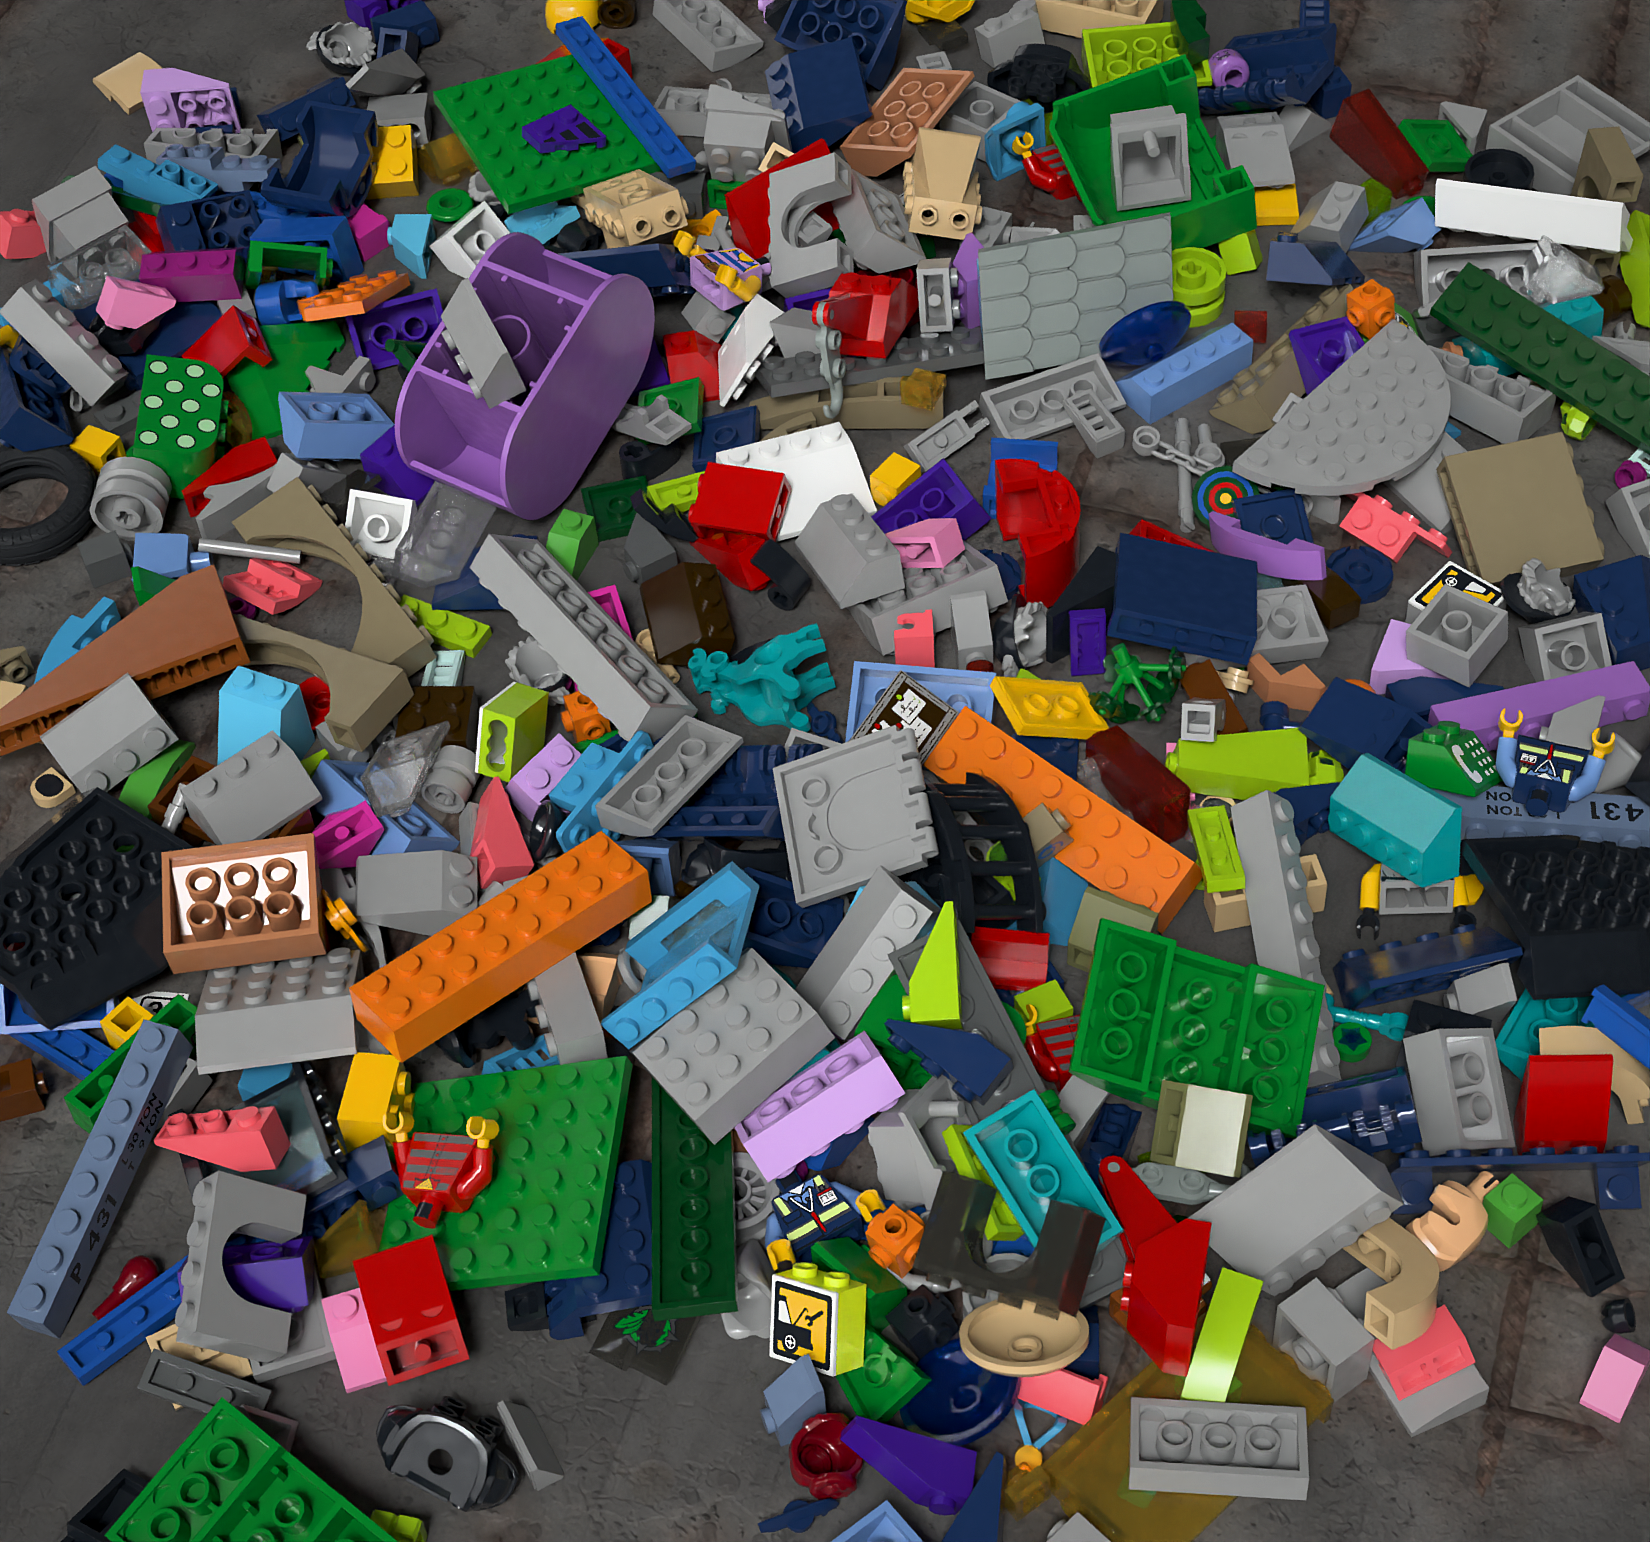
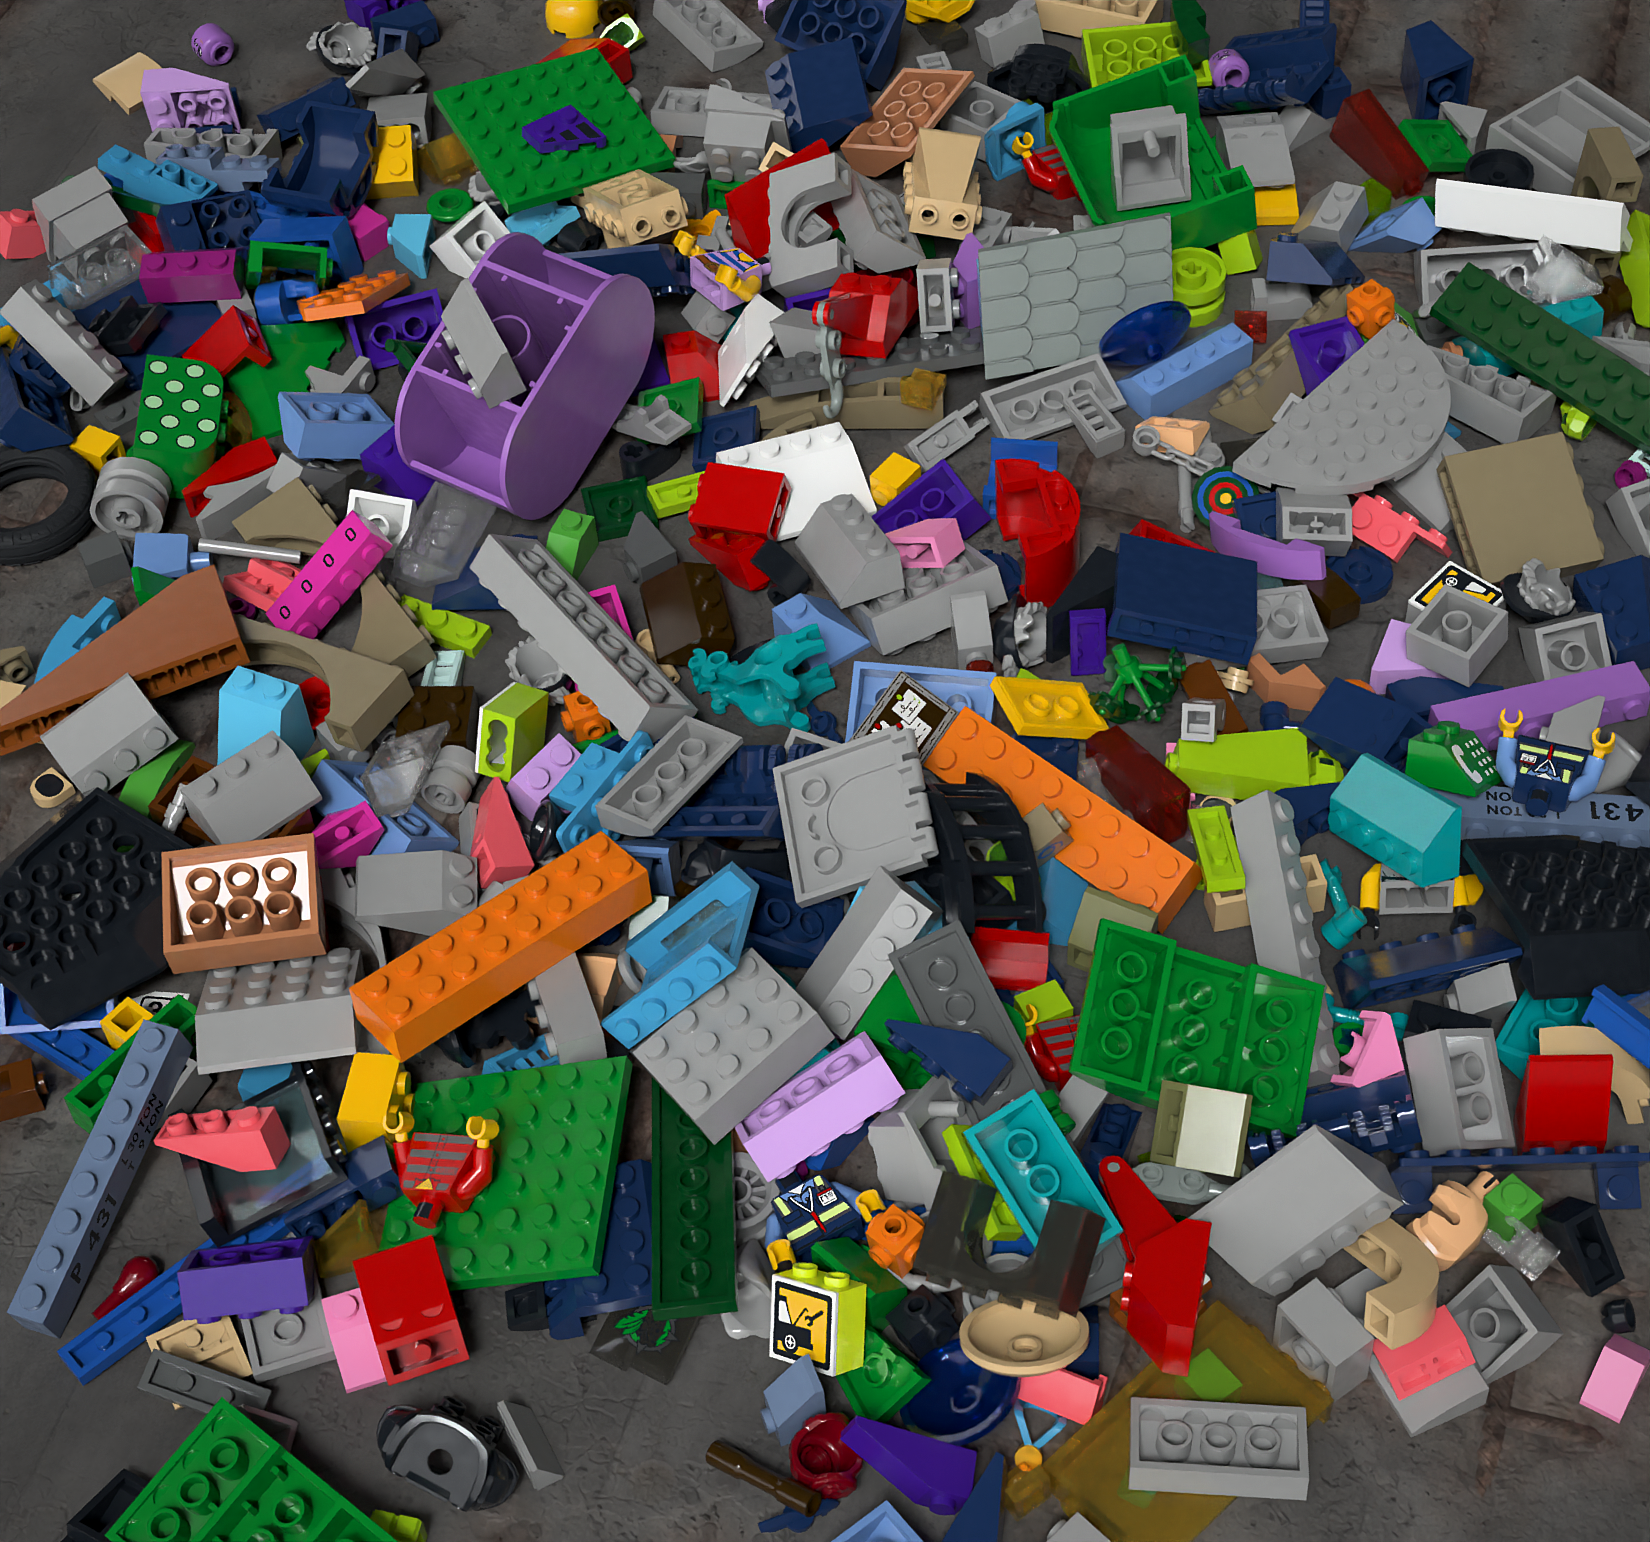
bright pink slope [96,276,177,330] -> none
light grey arch [175,1170,306,1363] -> none
light orange plate [321,889,369,953] -> none
blue plate [556,16,696,179] -> none
black slope [630,488,698,542] -> none
coral hinge [894,609,935,668] -> none
lime slope [902,901,963,1030] -> none
lime slope [1180,1267,1264,1403] -> none
none -> medium lavender head [191,23,234,66]
none -> dark pink brick [265,510,393,640]
none -> rock [600,13,646,51]
none -> dark brown piece [706,1440,822,1517]
none -> medium blue slope [772,593,871,672]
none -> light nougat slope [1135,416,1210,455]
none -> light grey leg [1250,278,1312,322]
none -> light grey slope [1276,487,1353,556]
none -> teal brick [1320,858,1367,950]
none -> bright pink slope [1330,1010,1404,1088]
none -> dark blue slope [1400,20,1474,120]
none -> light grey slope [1446,1264,1564,1384]
none -> clear hinge [1481,1216,1560,1282]

